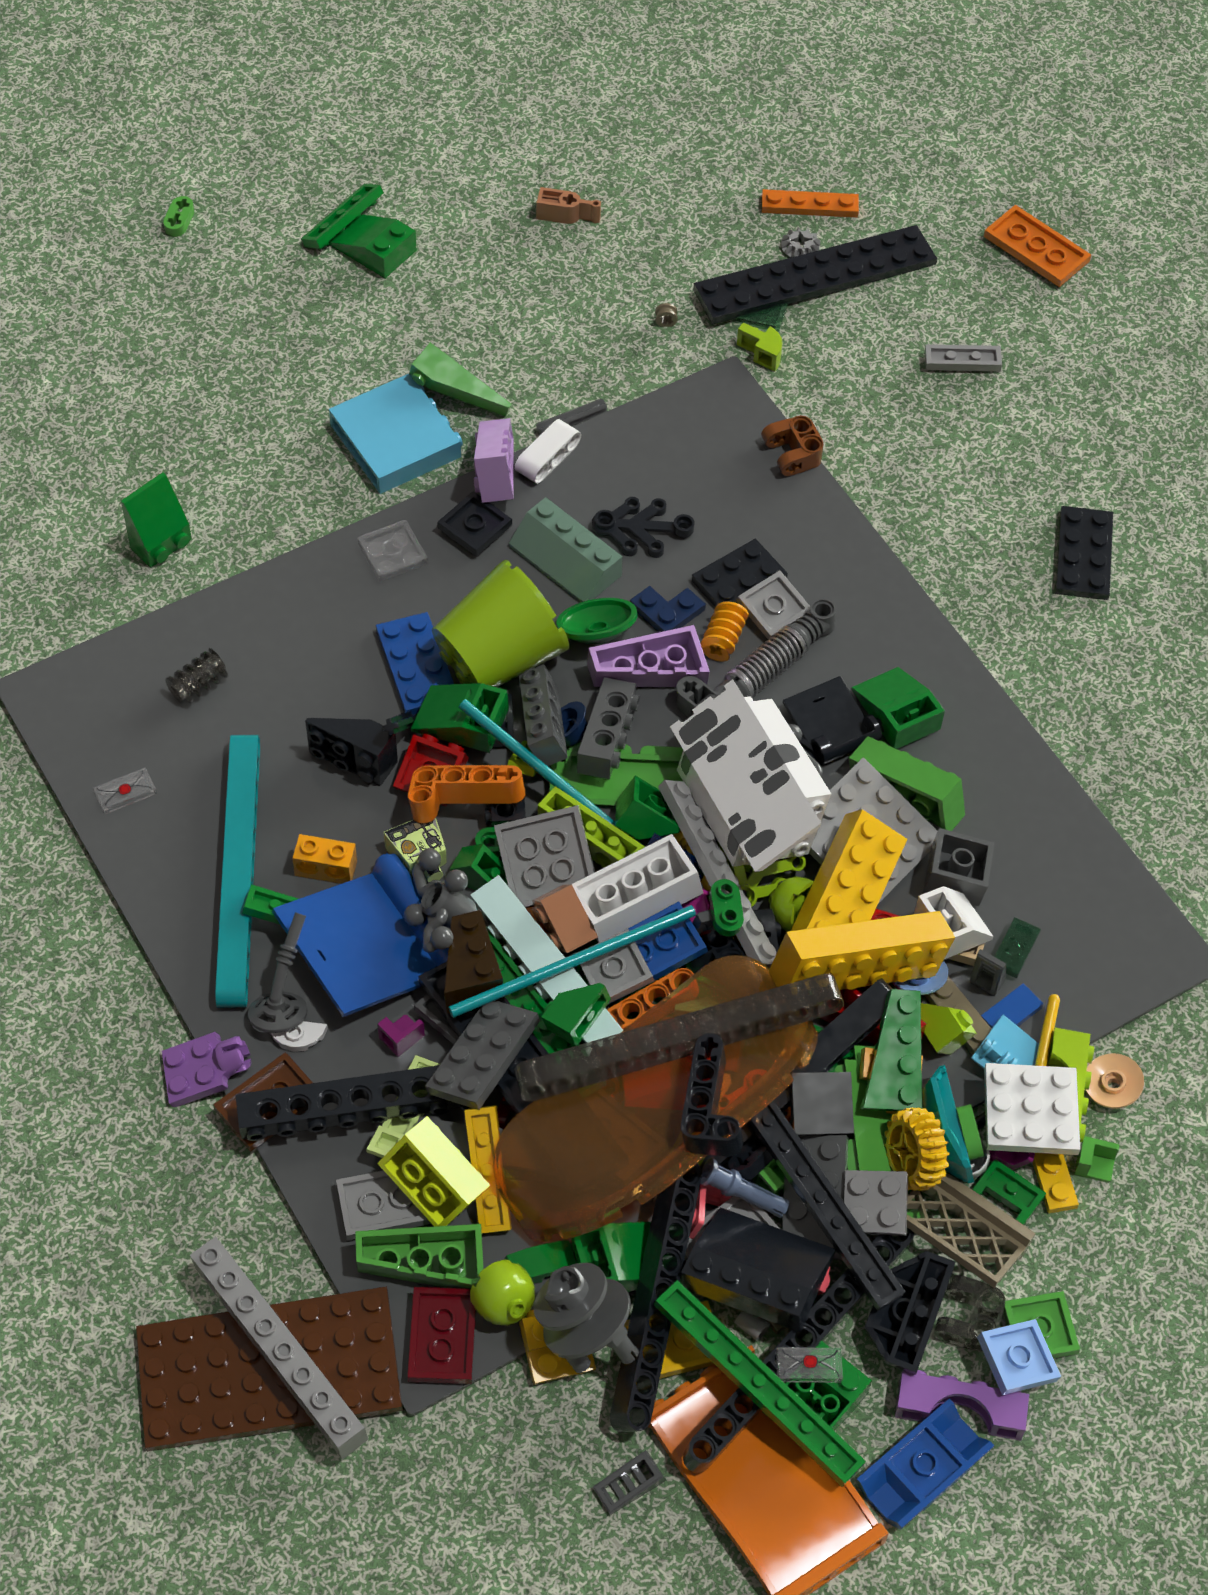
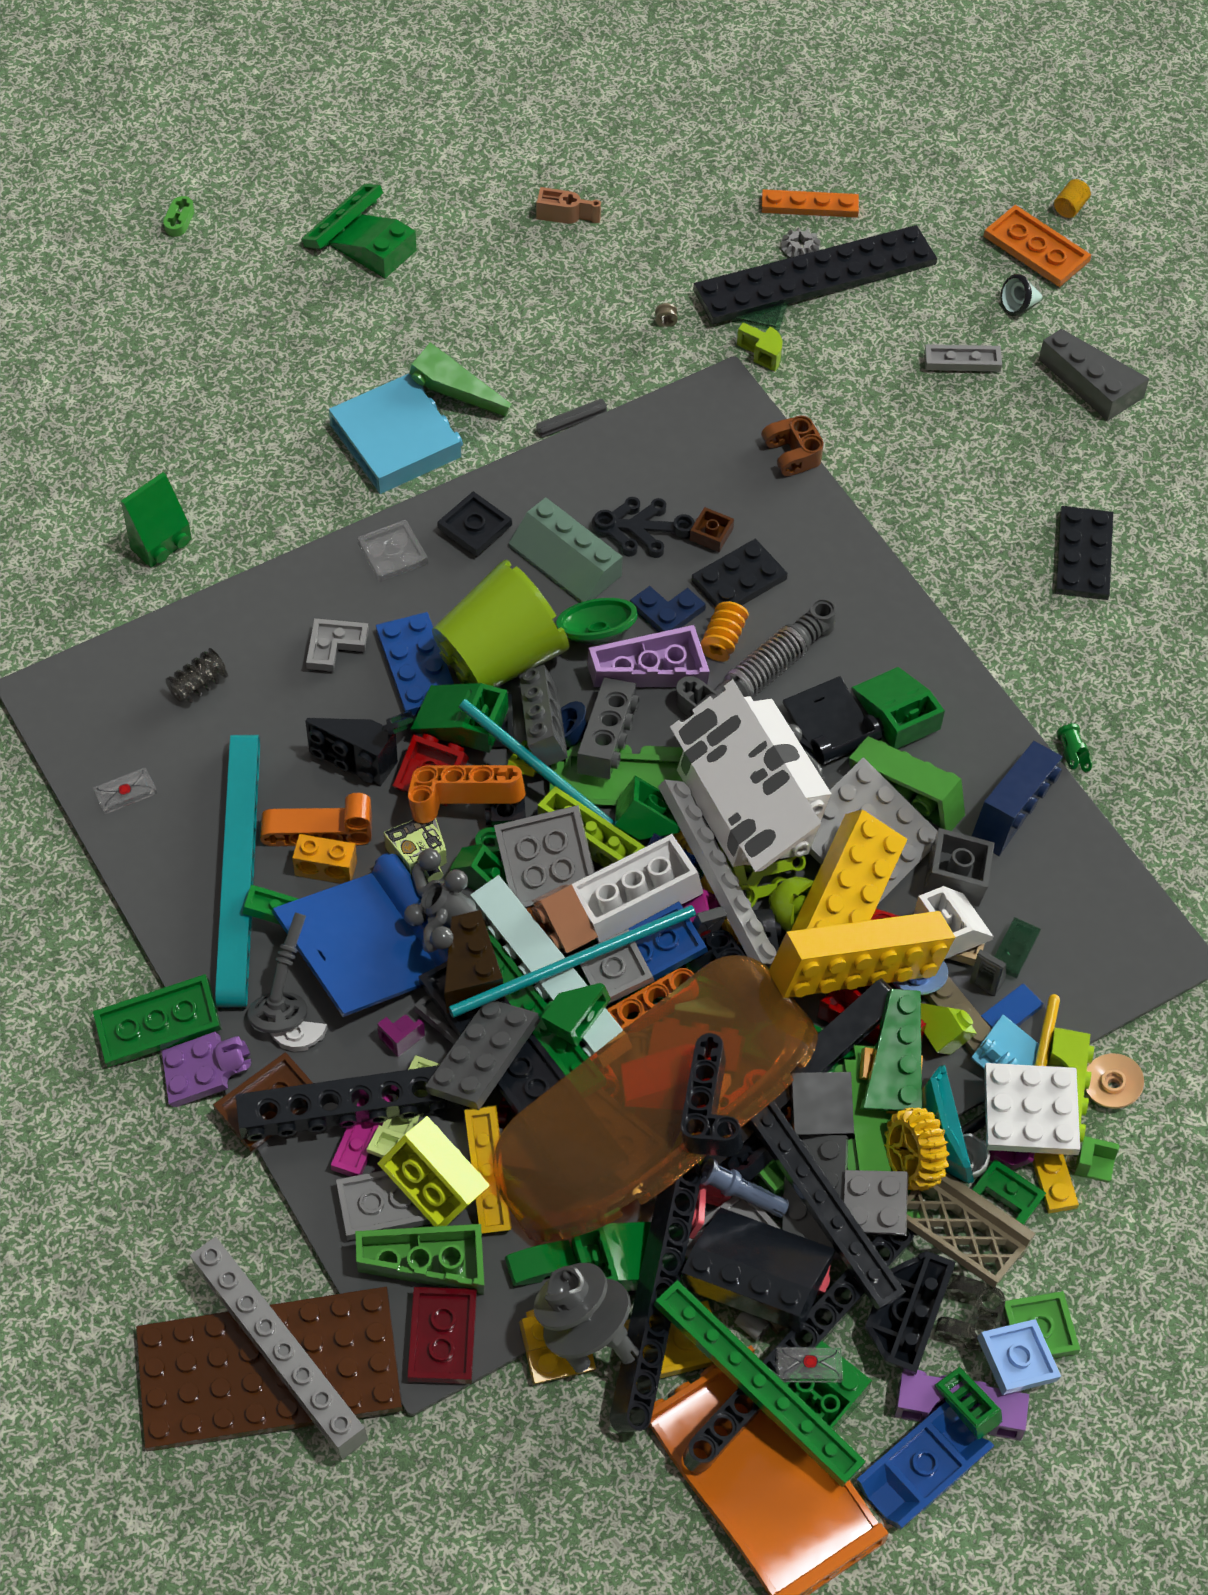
lime cylinder [470,1260,535,1326] -> none
lavender wedge [474,418,514,503] -> none
clear smoke beam [514,974,844,1101] -> none
white beam [515,419,581,484] -> none
dark grey slope [593,1450,666,1515] -> none
green plate [709,879,744,937] -> none
light grey plate [737,570,810,640] -> none
bright green beam [956,1104,984,1160] -> none
none -> green plate [93,974,222,1068]
none -> orange beam [260,793,372,846]
none -> light grey plate [306,618,369,671]
none -> dark pink plate [331,1095,393,1177]
none -> reddish brown piece [690,507,734,552]
none -> green slope [935,1366,1002,1439]
none -> dark blue wedge [971,741,1063,856]
none -> light aqua hat [1000,274,1042,316]
none -> dark grey wedge [1039,329,1149,421]
none -> yellow piece [1054,179,1091,218]
none -> green piece [1056,723,1092,773]

